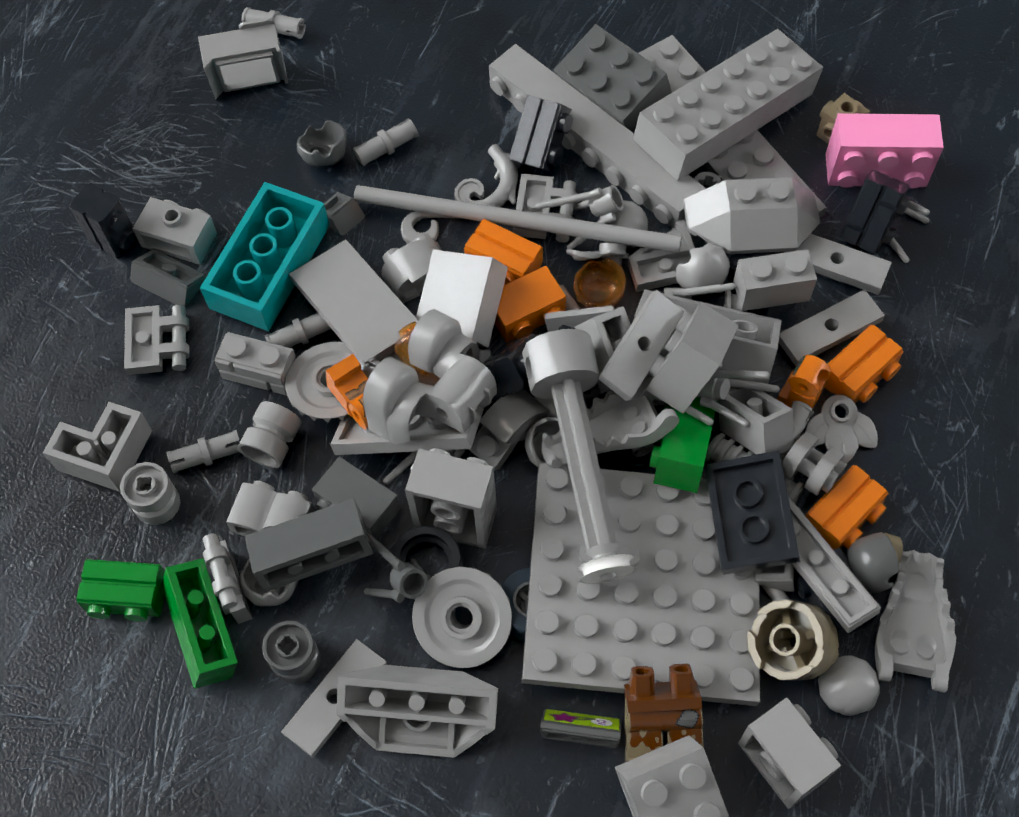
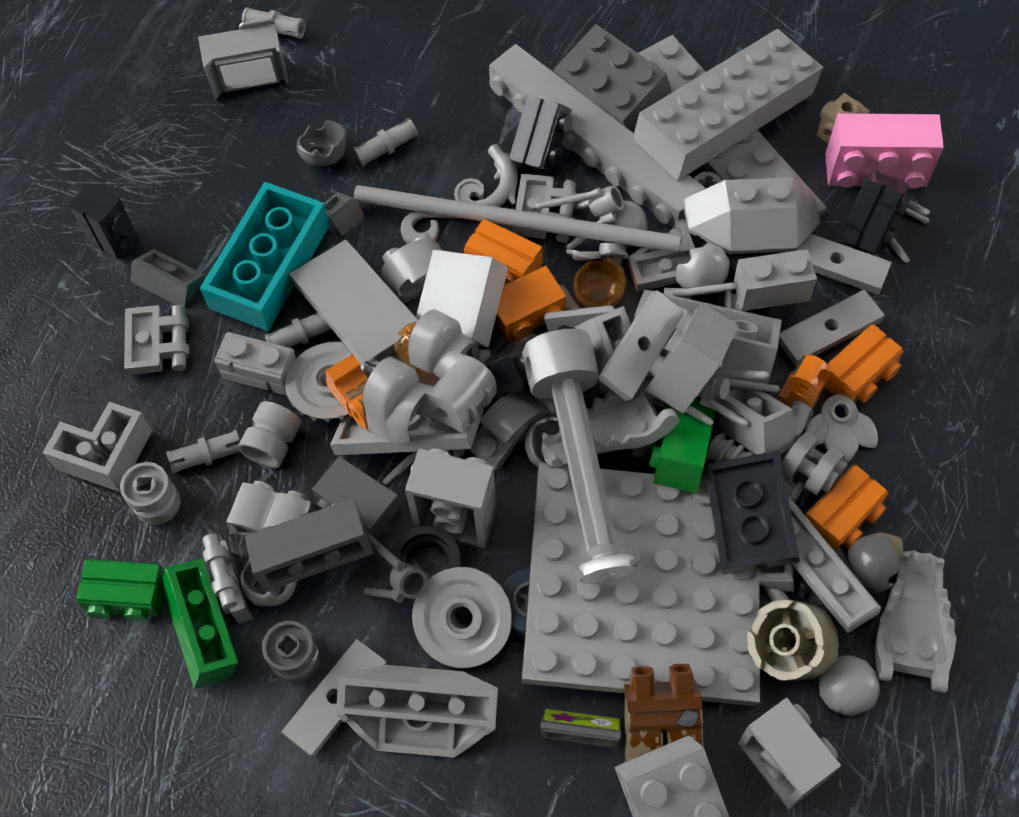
light grey brick [133,197,217,265] -> none

